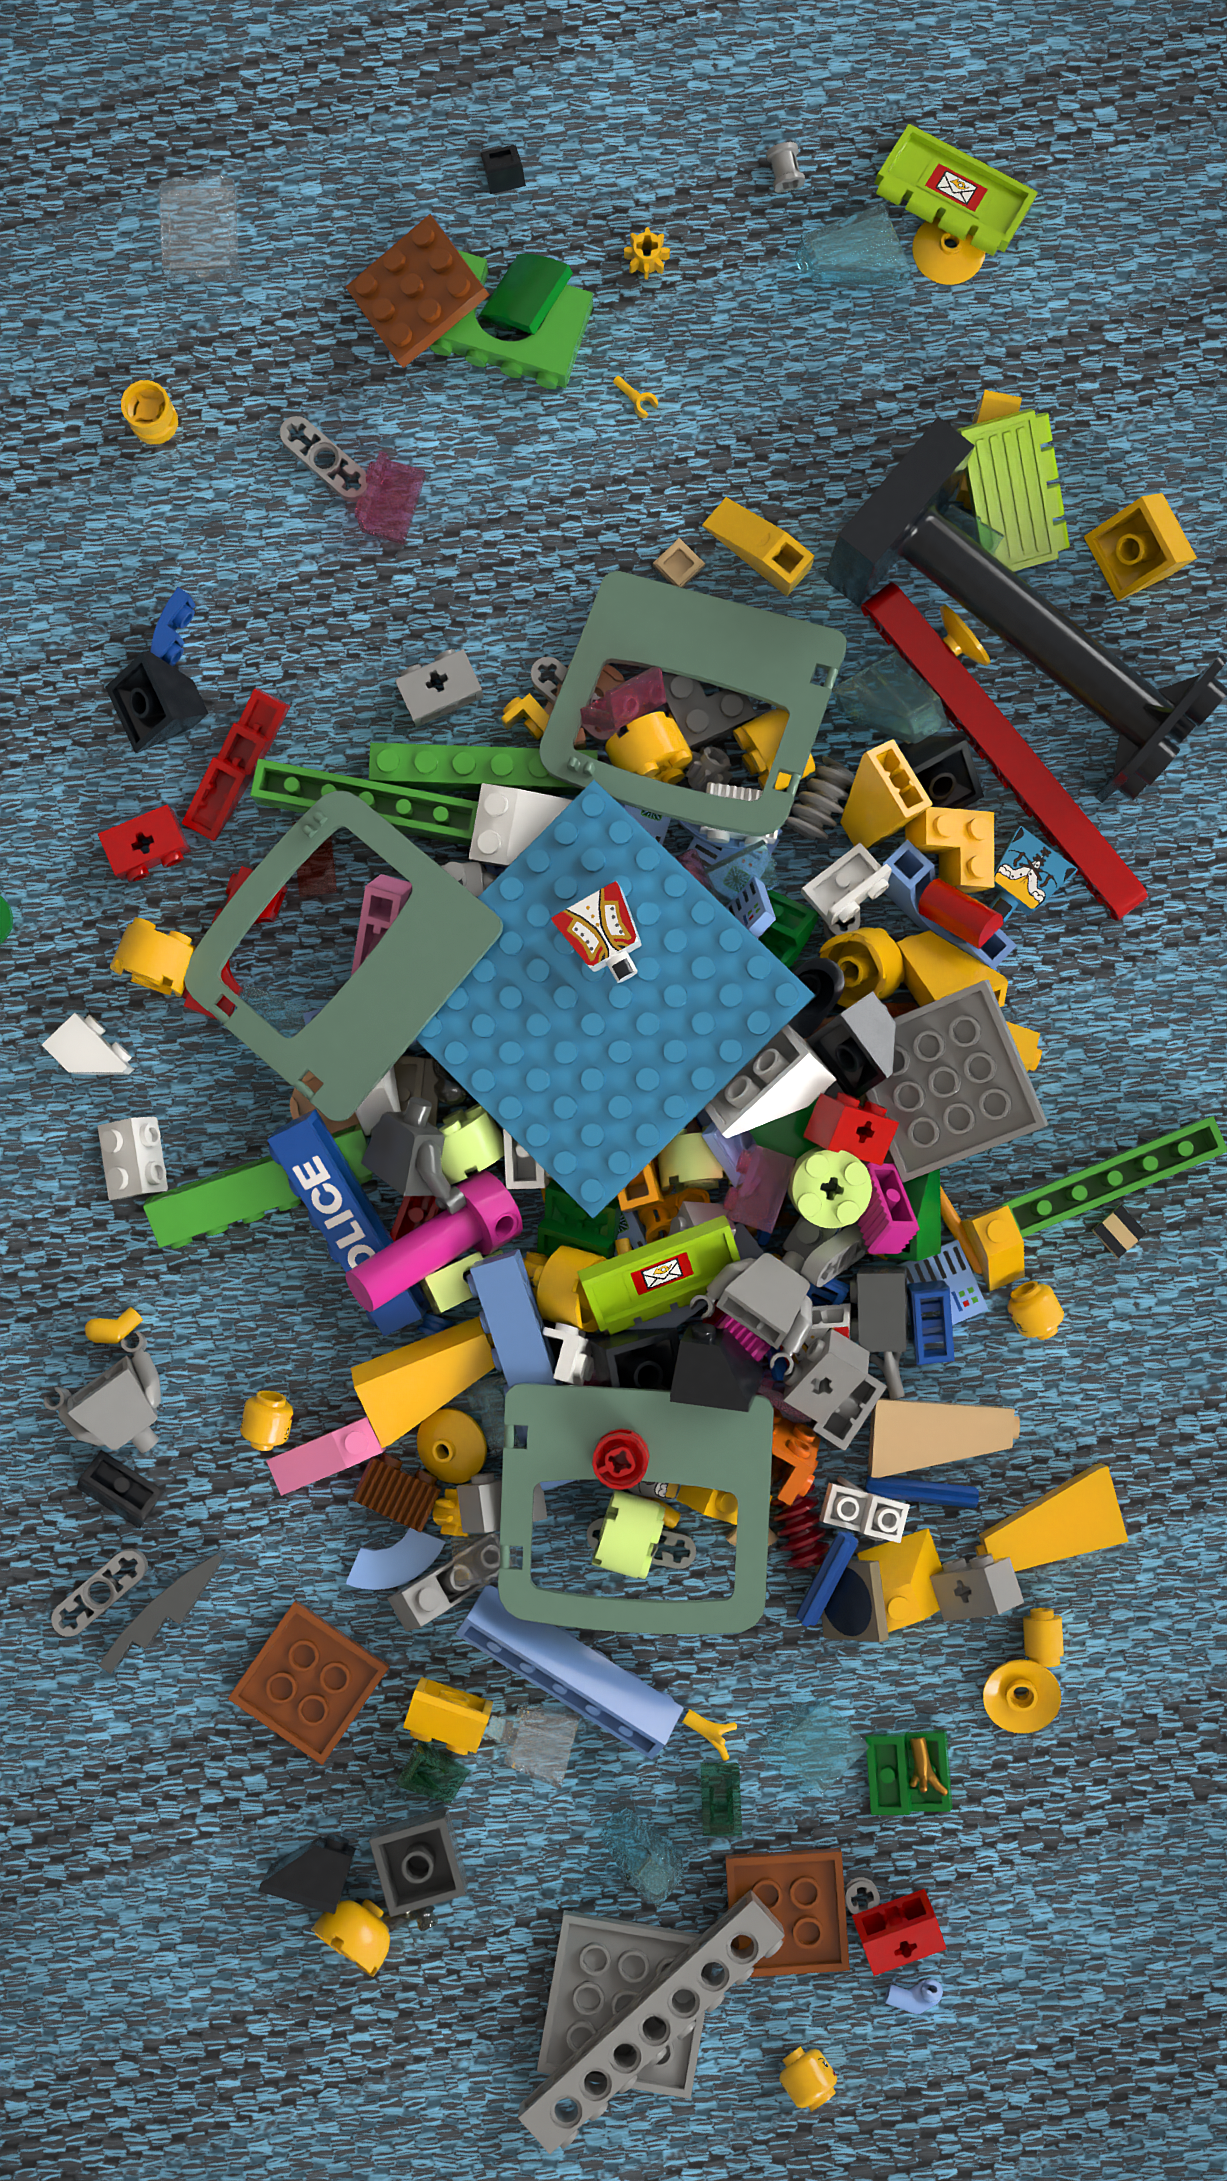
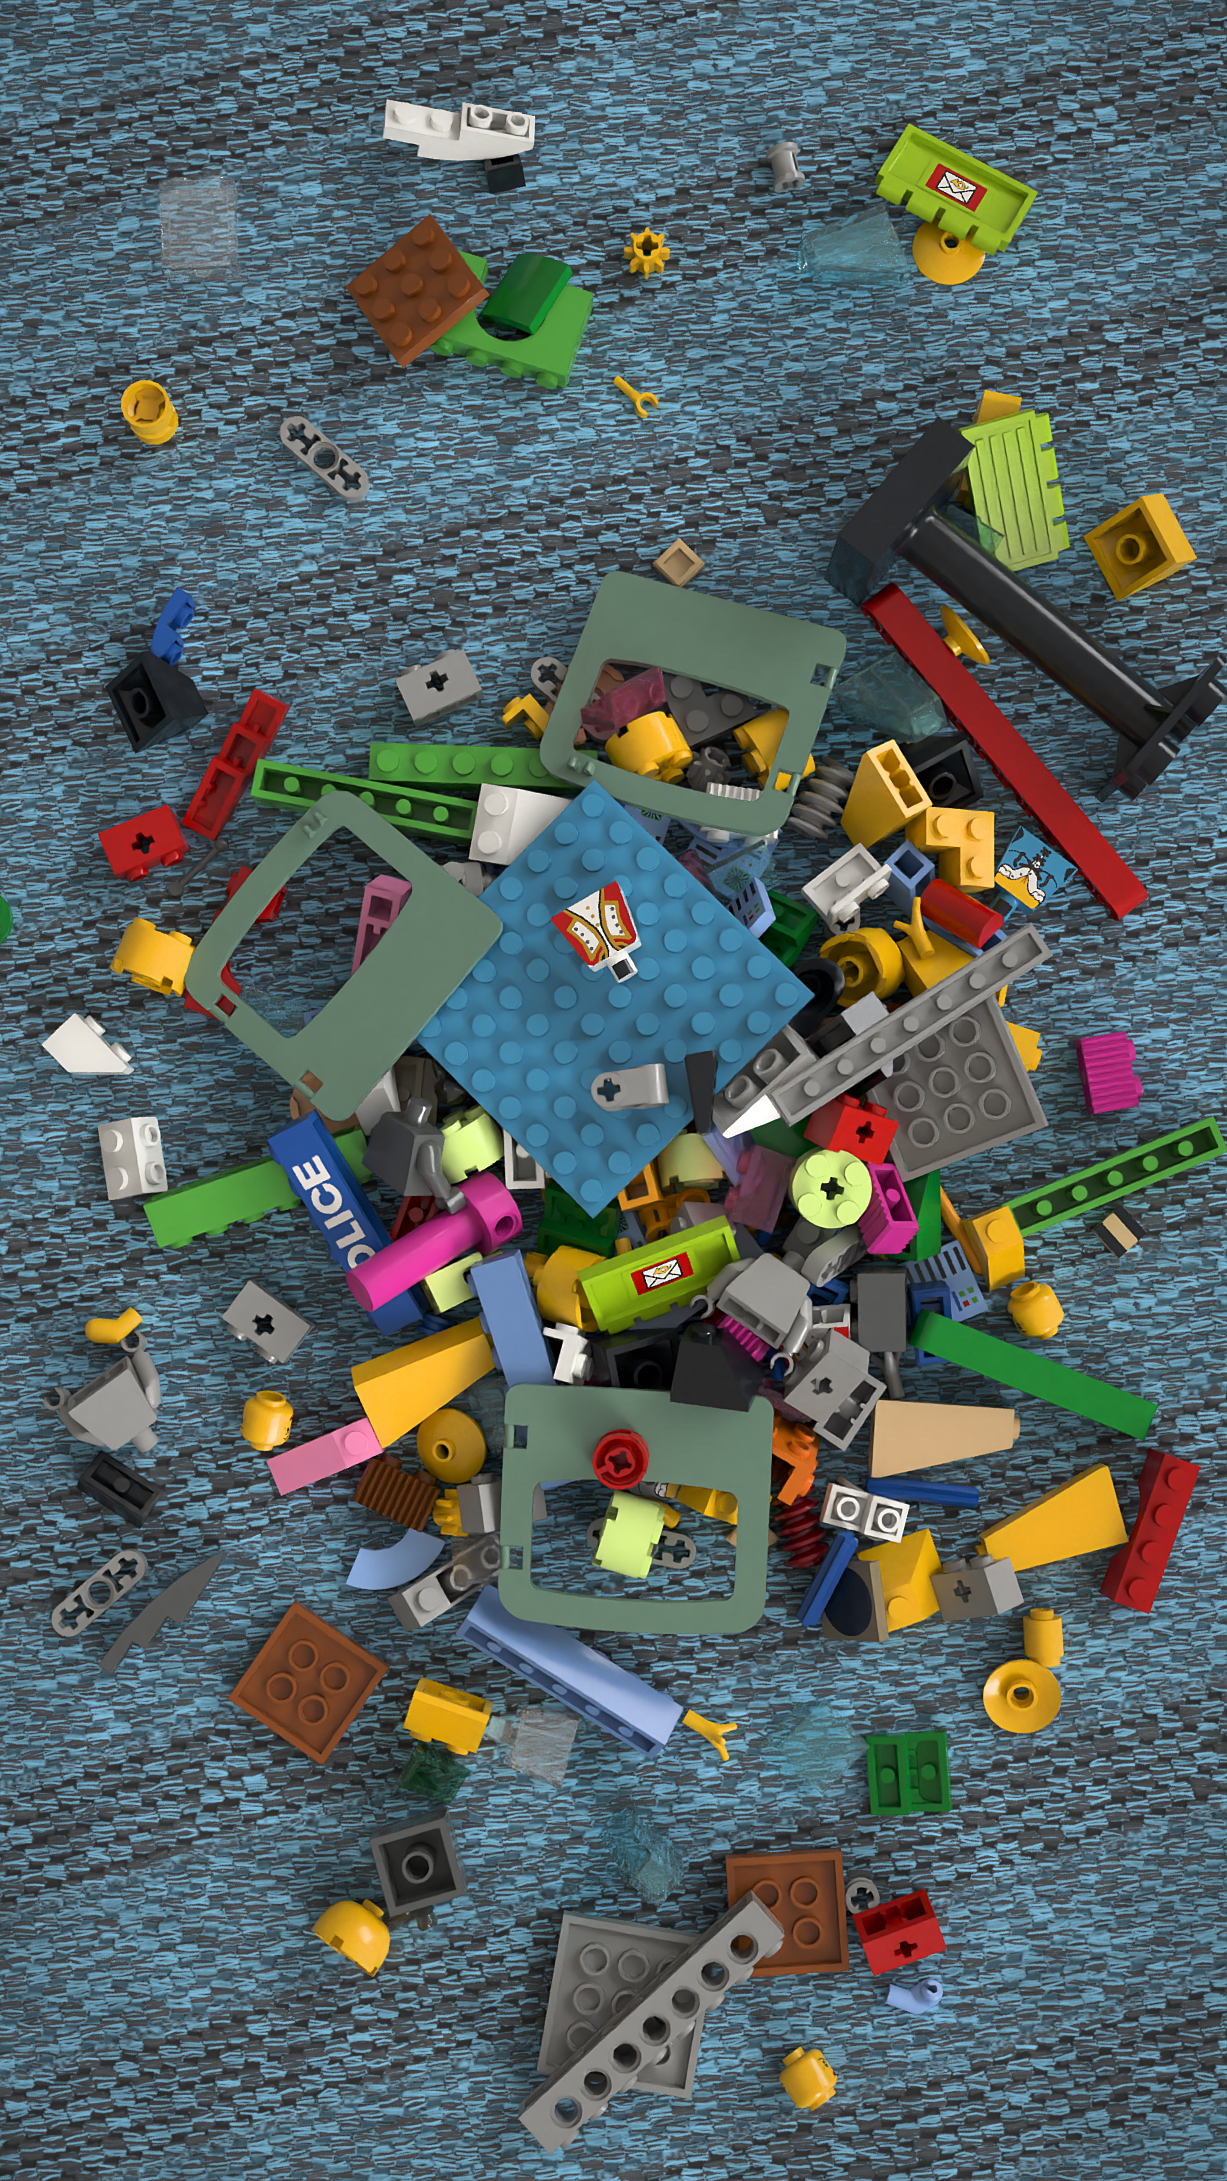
black slope [258,1834,356,1914] -> none
clear red tile [292,822,338,897] -> none
clear pink bracket [355,451,426,545] -> none
clear green slope [701,1763,742,1836] -> none
yellow slope [702,497,815,596] -> none
pearl gold bar [909,1737,948,1796] -> none
none -> dark grey hinge [168,838,229,896]
none -> light grey brick [221,1280,315,1364]
none -> white slope [383,99,535,161]
none -> light grey piece [591,1064,670,1112]
none -> black slope [684,1050,718,1136]
none -> light grey tile [766,923,1053,1128]
none -> yellow bar [893,897,935,959]
none -> green beam [907,1308,1158,1441]
none -> dark pink brick [1074,1031,1143,1115]
none -> red arch [1099,1448,1200,1614]

